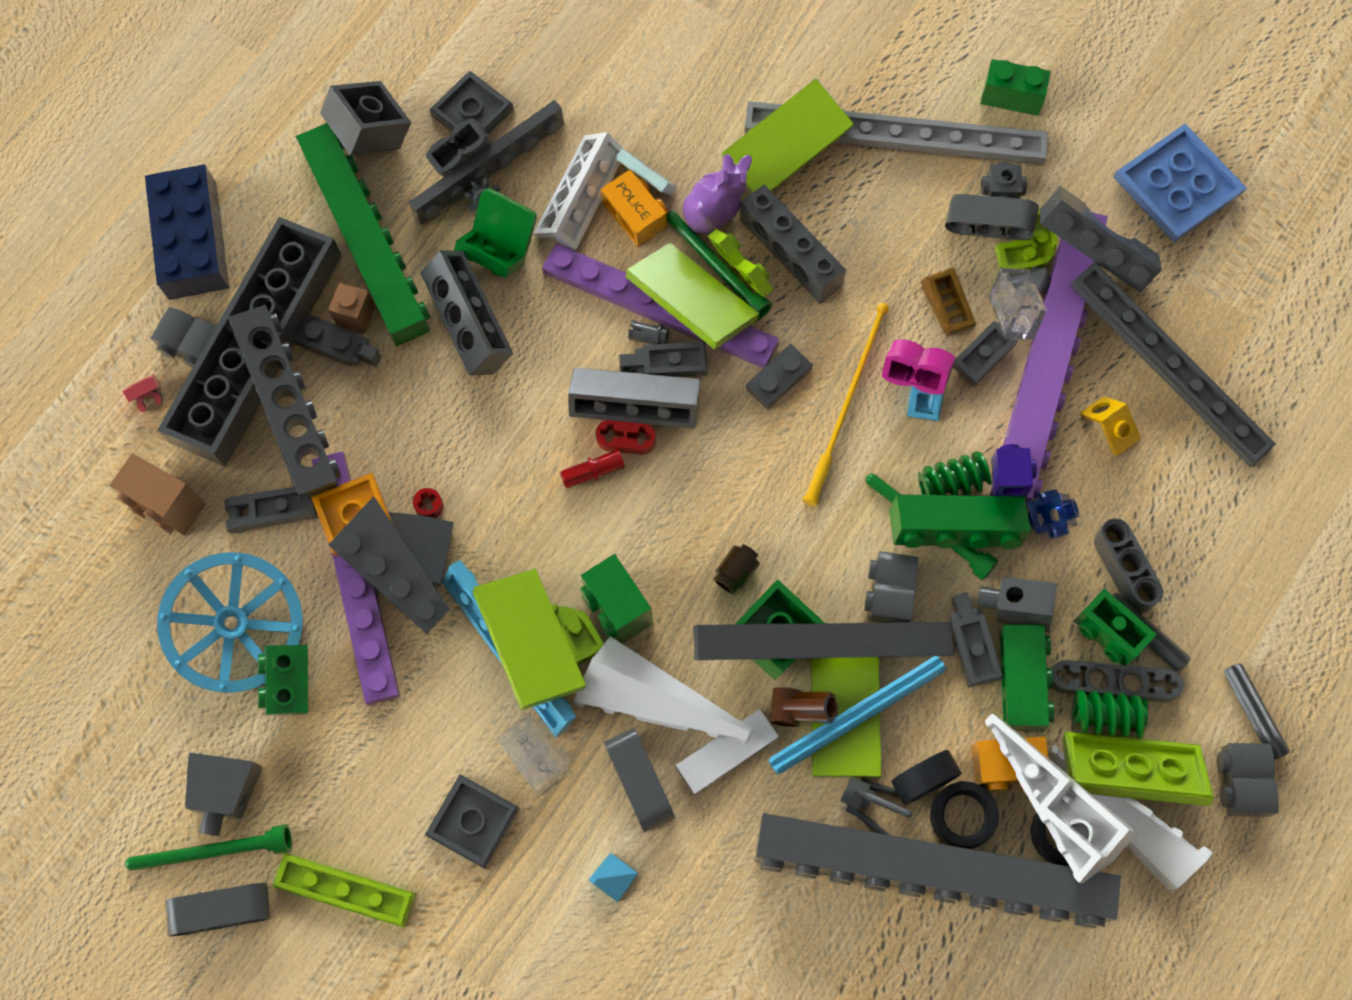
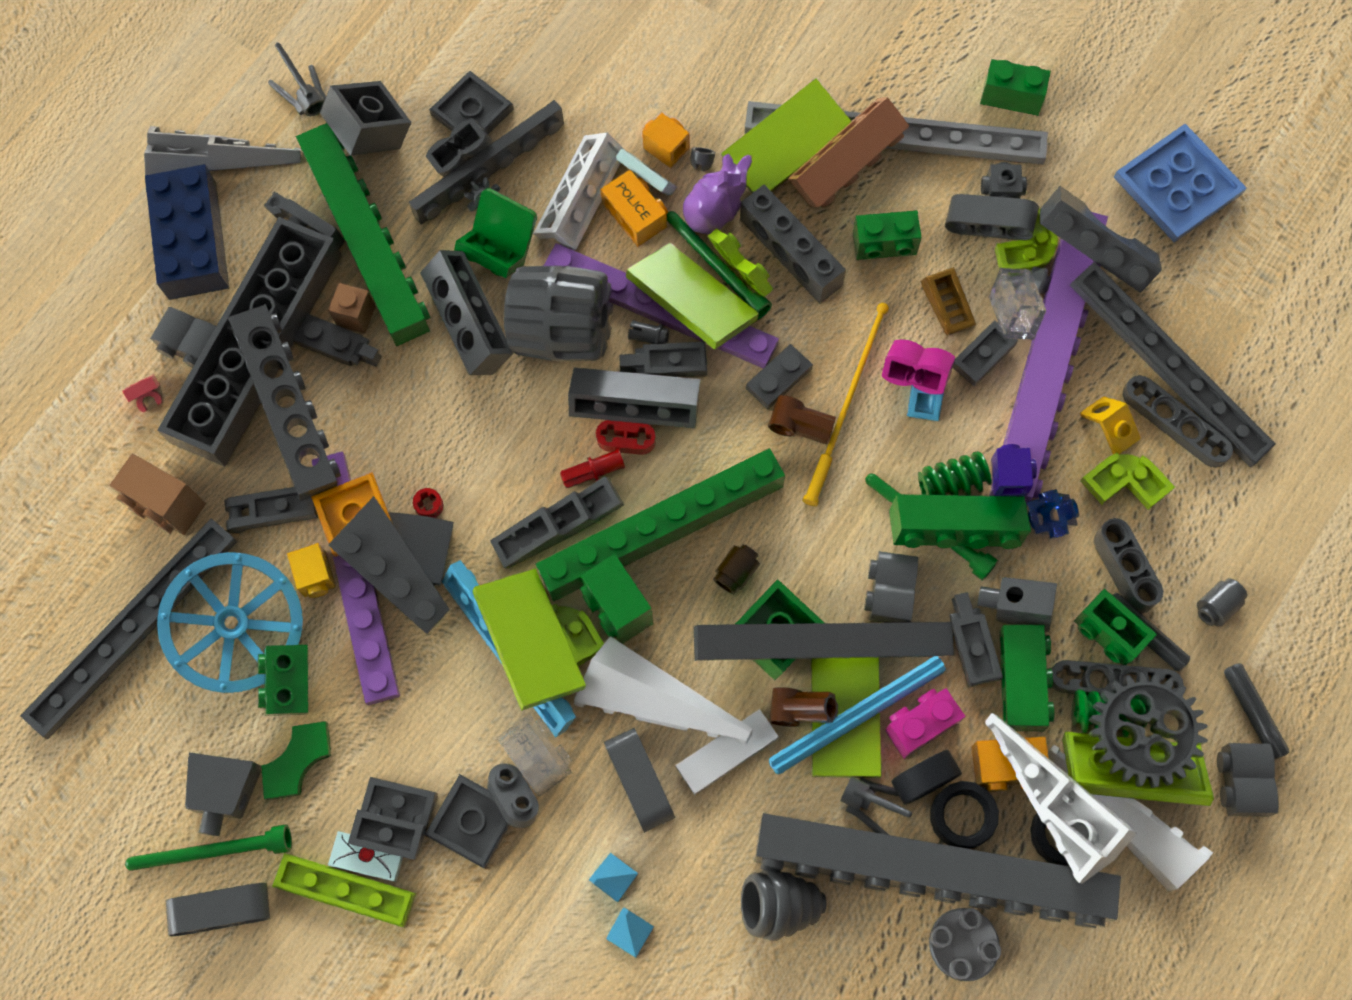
none -> dark grey plate [20,518,238,739]
none -> light grey wedge [144,126,301,175]
none -> green tile [261,721,331,801]
none -> dark grey hinge [264,191,345,249]
none -> dark grey plant [268,43,326,117]
none -> yellow brick [287,543,336,598]
none -> light aqua tile [328,831,403,882]
none -> dark grey slope [348,777,438,860]
none -> dark grey plate [487,763,539,828]
none -> dark grey slope [490,476,624,569]
none -> dark grey wheel [504,265,613,361]
none -> green brick [535,448,785,602]
none -> medium azure slope [606,907,654,958]
none -> light orange brick [642,112,690,169]
none -> dark grey hinge [690,147,715,171]
none -> dark grey piece [741,868,827,941]
none -> reddish brown piece [768,395,836,445]
none -> nougat brick [788,97,909,208]
none -> green brick [853,210,922,260]
none -> dark pink brick [885,688,966,759]
none -> light grey dish [929,908,1001,981]
none -> lime plate [1080,453,1175,510]
none -> dark grey gear [1089,672,1208,788]
none -> dark grey beam [1123,375,1233,468]
none -> dark grey brick [1197,578,1248,627]

